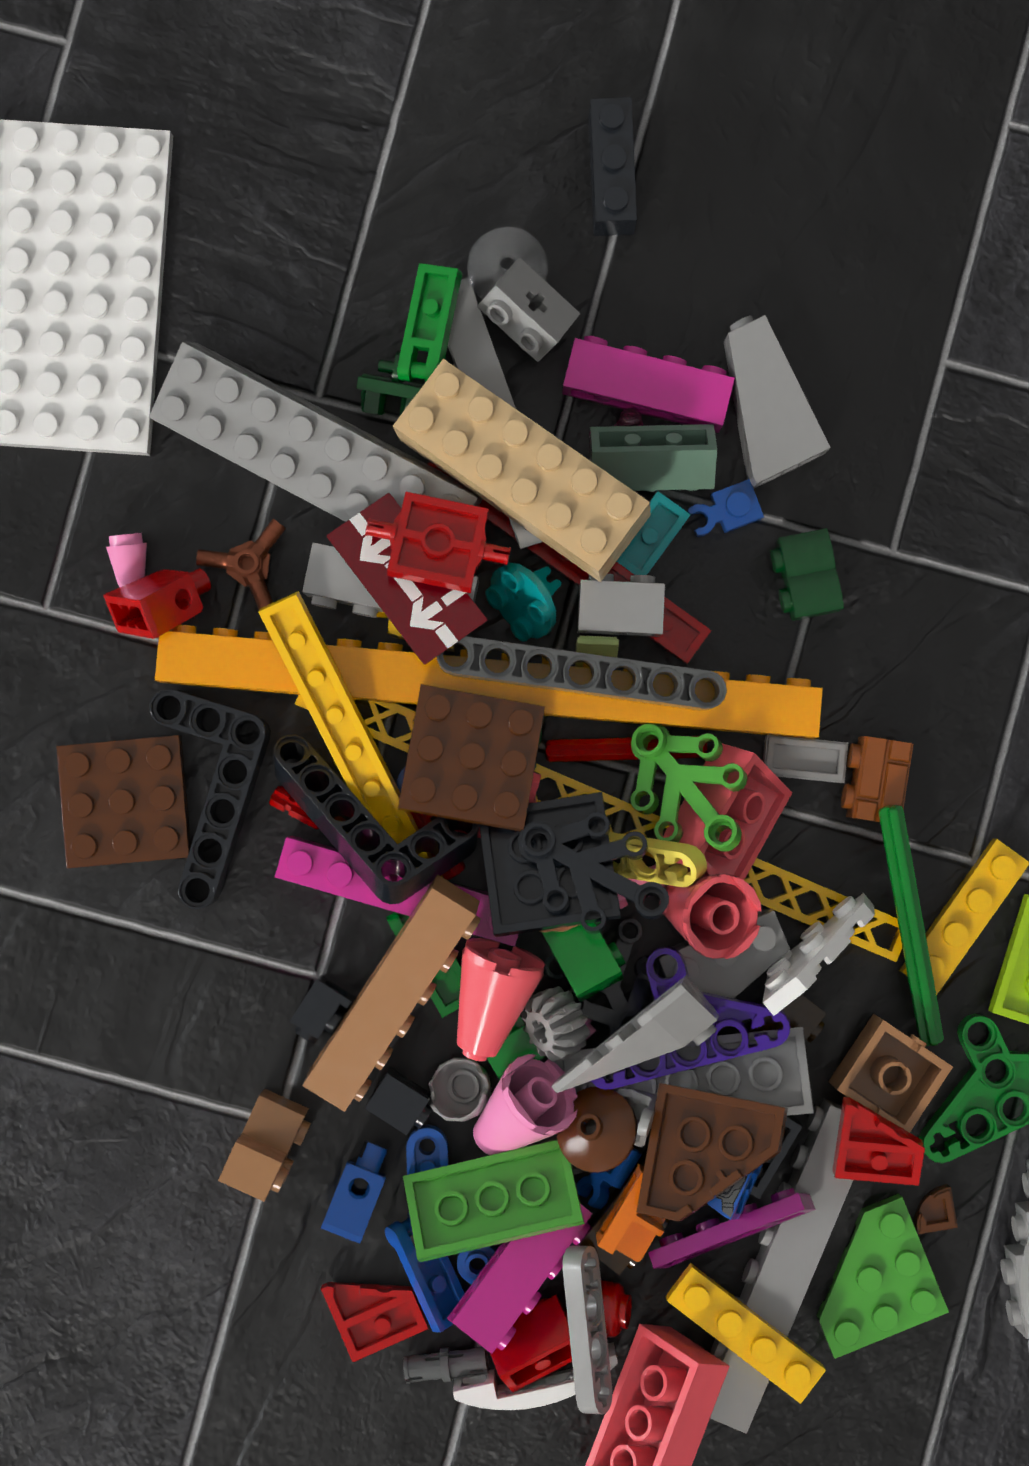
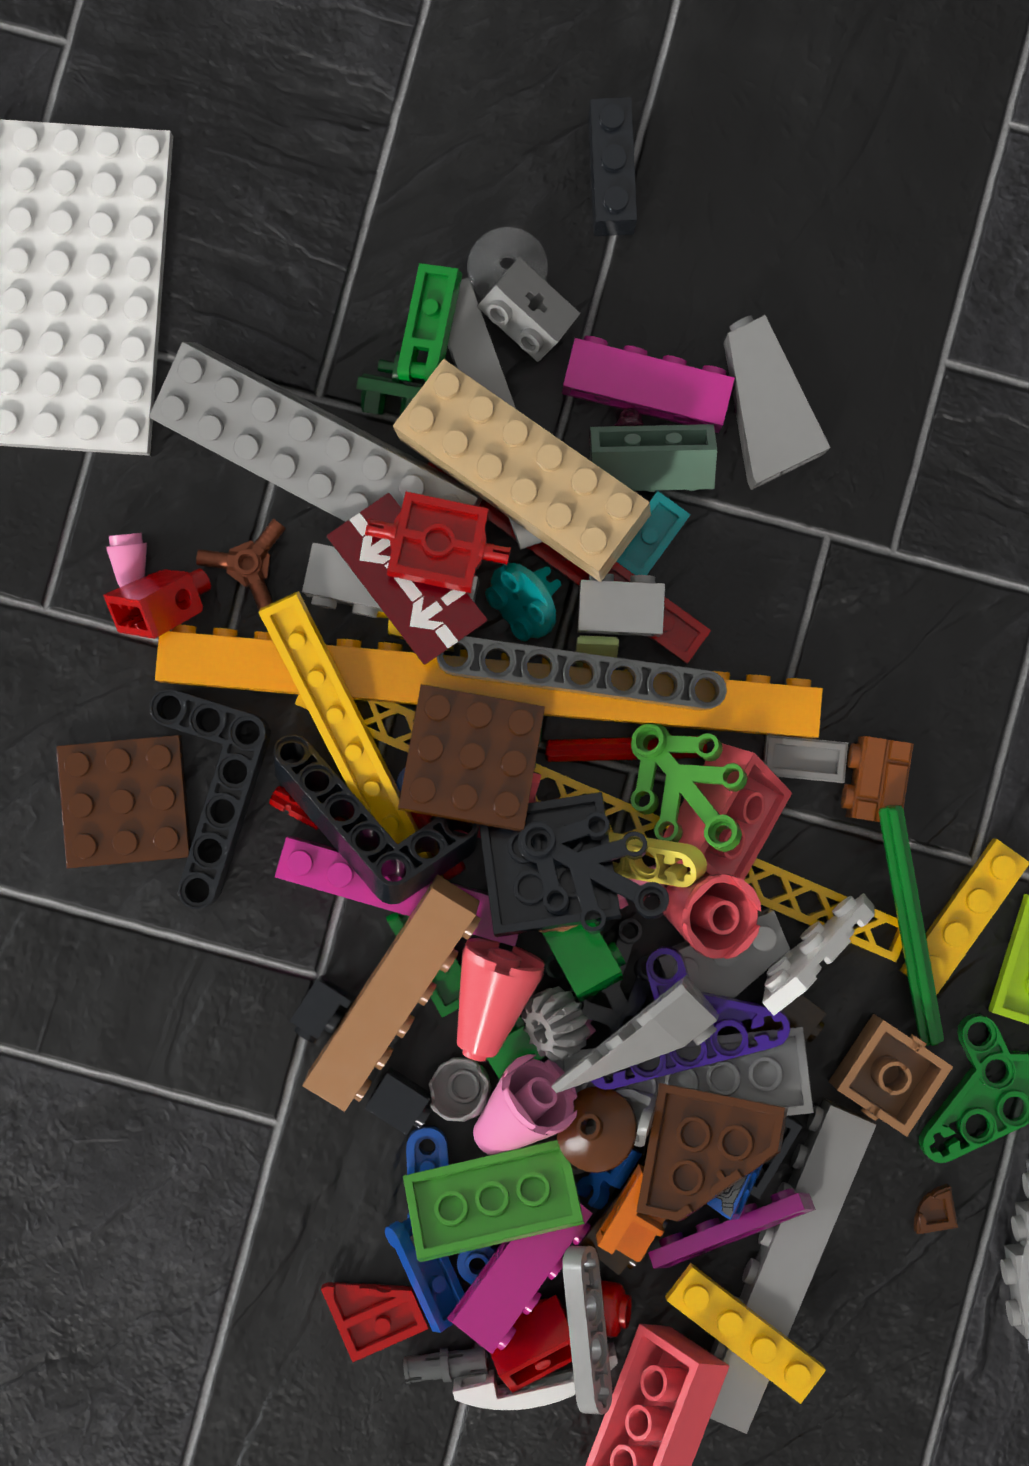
medium nougat brick [218,1089,311,1202] -> none
blue torso [321,1141,387,1244] -> none
blue plate [687,479,764,537] -> none
dark green brick [770,528,844,621] -> none
bright green plate [817,1194,949,1359] -> none
red wing [832,1097,925,1186] -> none

